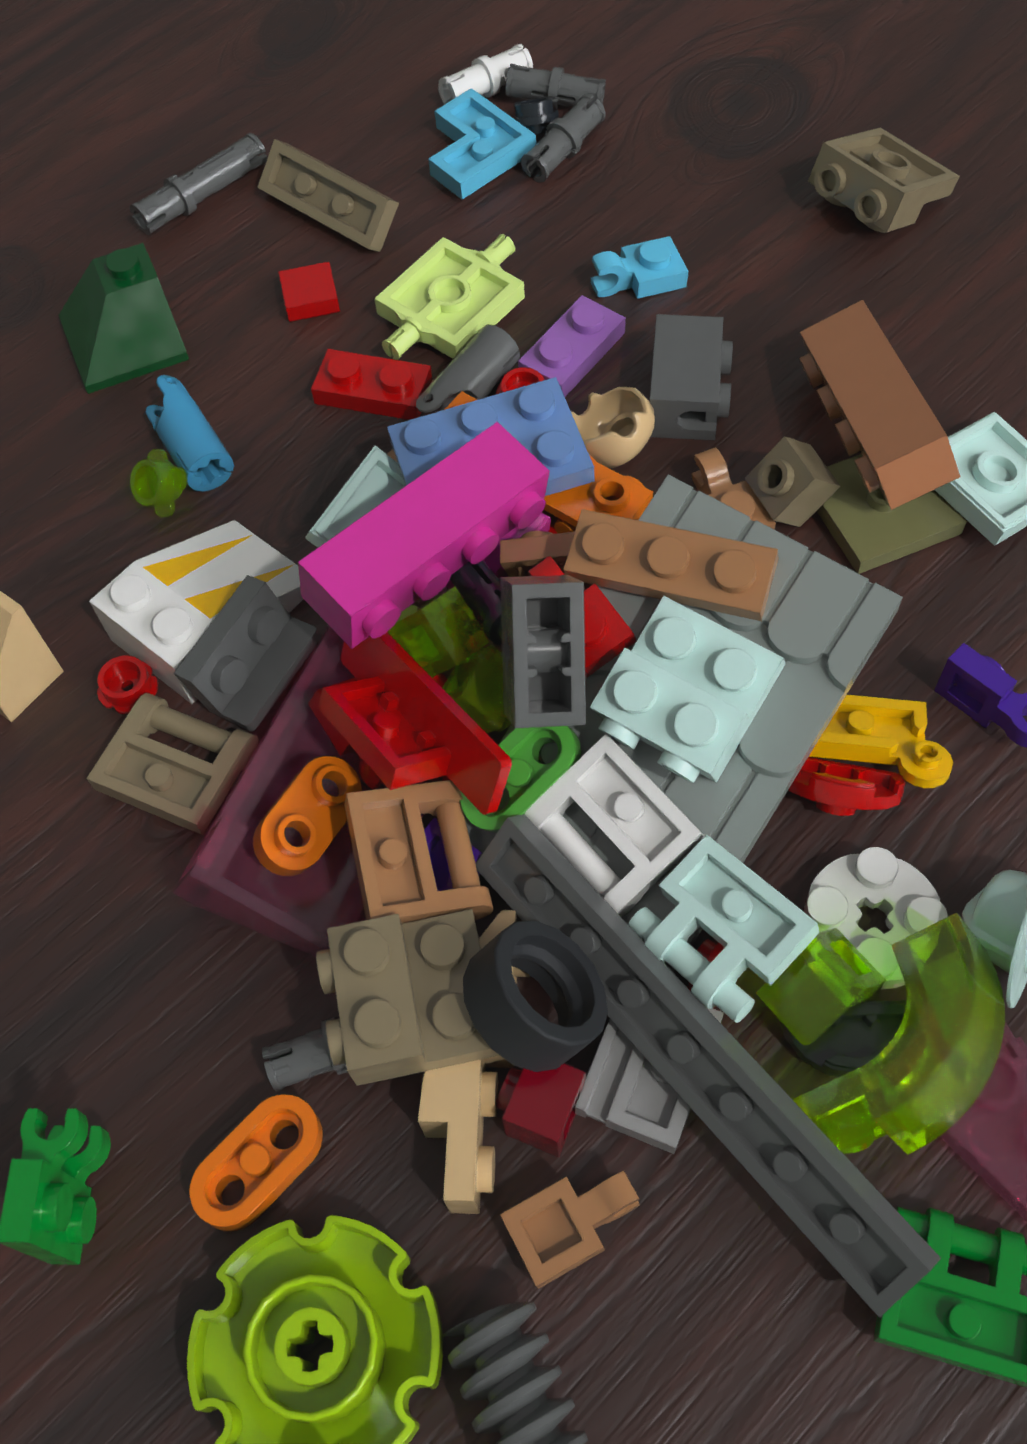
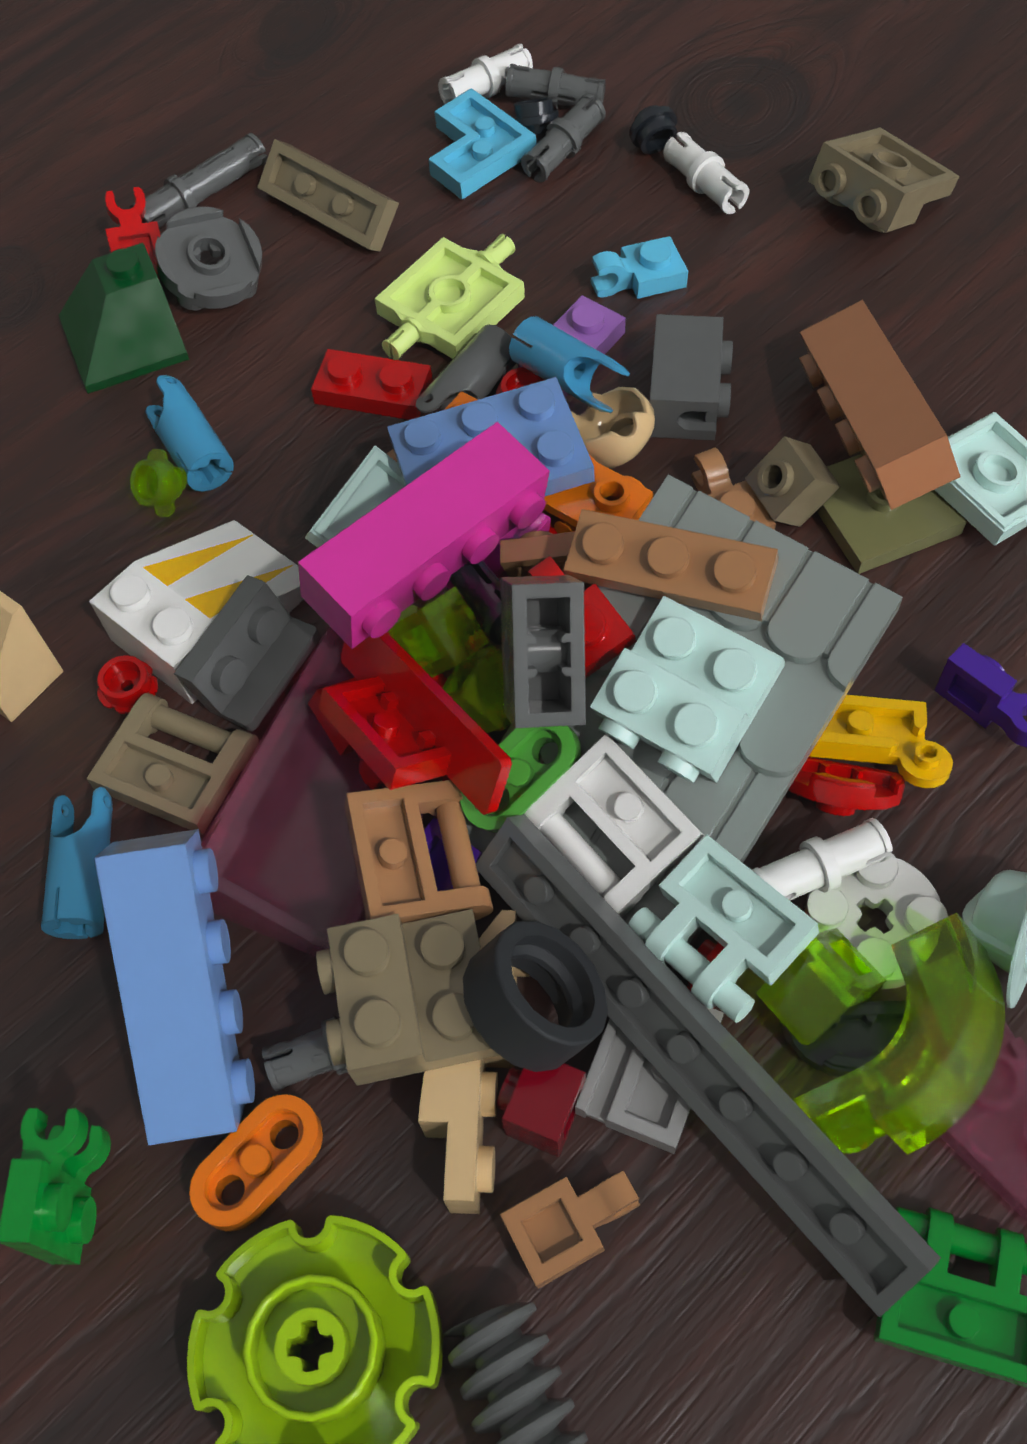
orange plate [253,756,362,876] -> none
red tile [278,262,340,322] -> none
none -> dark azure piece [41,787,113,939]
none -> medium blue brick [94,829,255,1146]
none -> red plate [105,187,161,280]
none -> dark grey plate [155,207,262,311]
none -> dark azure piece [509,316,630,413]
none -> black plate [629,105,678,154]
none -> white pin [663,132,749,214]
none -> white pin [752,818,893,900]

